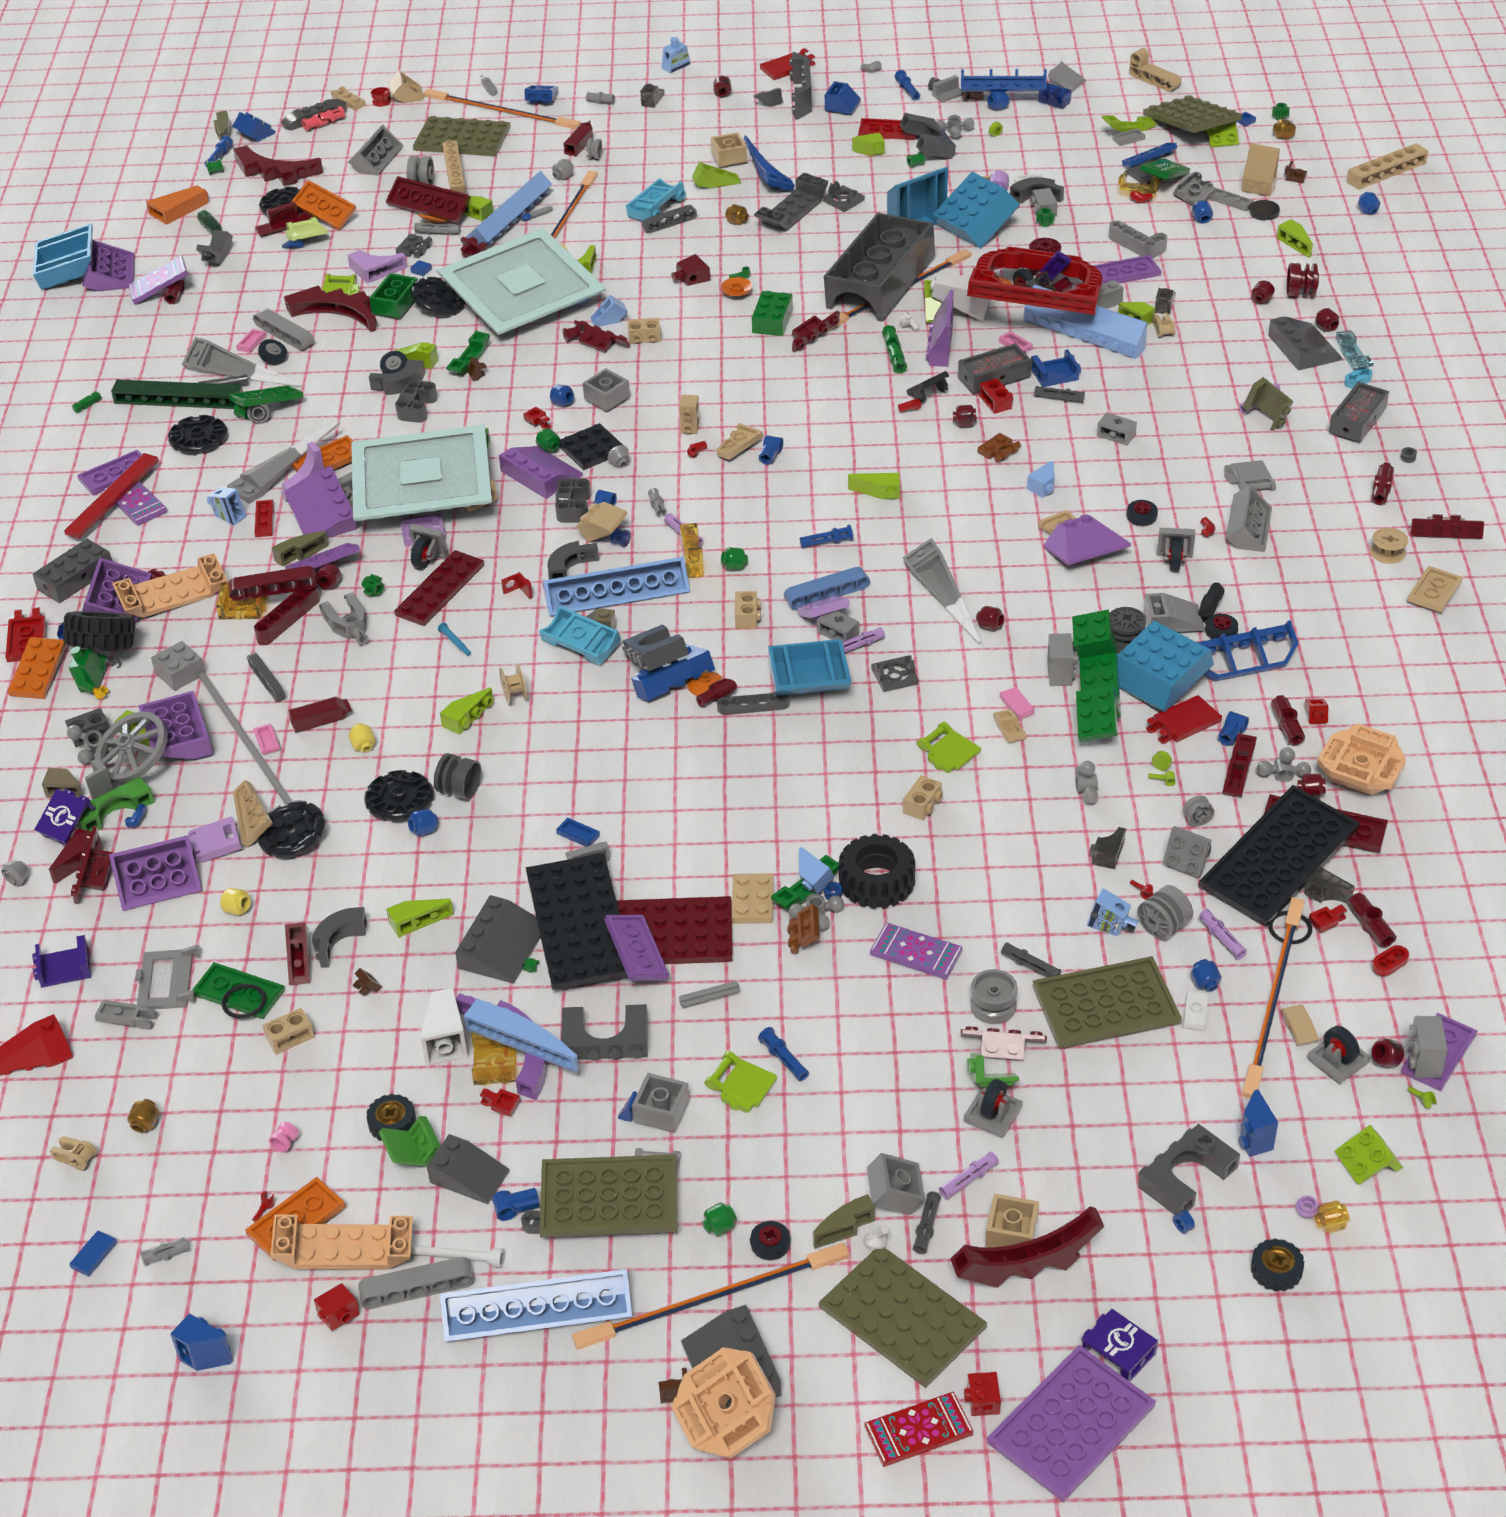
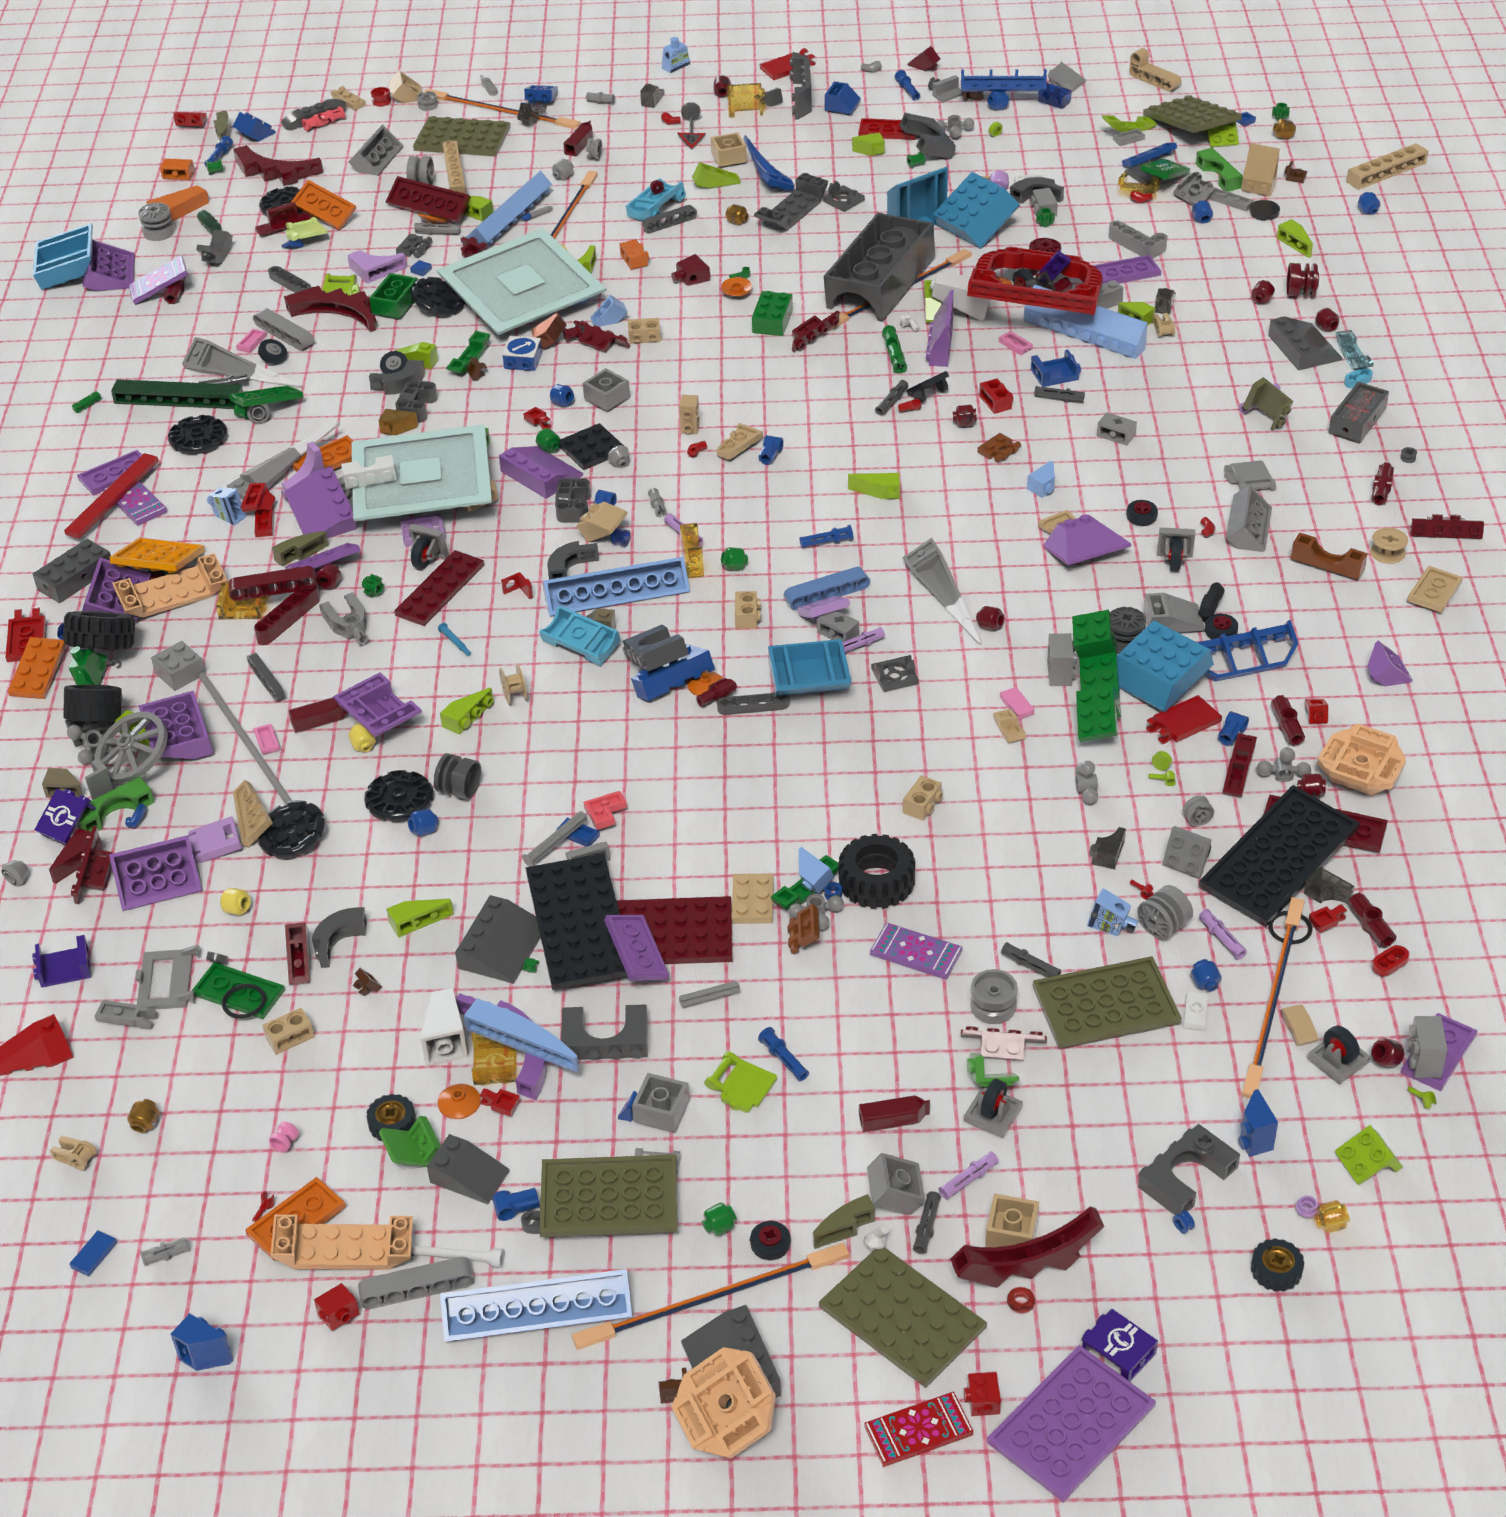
lime piece [916,721,981,773] -> none
dark grey brick [958,343,1032,394] -> none
none -> black tyre [63,684,122,722]
none -> light orange plate [110,537,205,573]
none -> light grey wheel [138,203,174,241]
none -> orange brick [160,158,195,180]
none -> red bracket [173,112,207,127]
none -> dark grey tile [206,951,228,965]
none -> red slope [241,483,275,512]
none -> dark grey beam [268,266,311,293]
none -> medium lavender slope [333,672,422,737]
none -> white arch [341,455,397,489]
none -> pearl gold slope [379,409,418,435]
none -> light grey wheel [417,91,438,111]
none -> orange dish [437,1084,481,1119]
none -> piece [502,336,542,371]
none -> clear smoke arch [517,103,547,125]
none -> light grey axle [522,811,587,867]
none -> copper slope [531,313,566,350]
none -> coral plate [583,791,627,830]
none -> orange brick [619,239,649,270]
none -> dark red plate [650,180,664,195]
none -> red arm [661,112,681,125]
none -> dark grey piece [677,102,706,150]
none -> clear yellow panel [727,83,765,118]
none -> dark red piece [859,1095,930,1132]
none -> dark grey pin [875,380,909,416]
none -> dark red slope [907,46,940,71]
none -> clear red piece [1007,1287,1036,1314]
none -> bright green arch [1196,148,1243,192]
none -> dark orange arch [1291,532,1368,580]
none -> medium lavender slope [1367,640,1413,686]

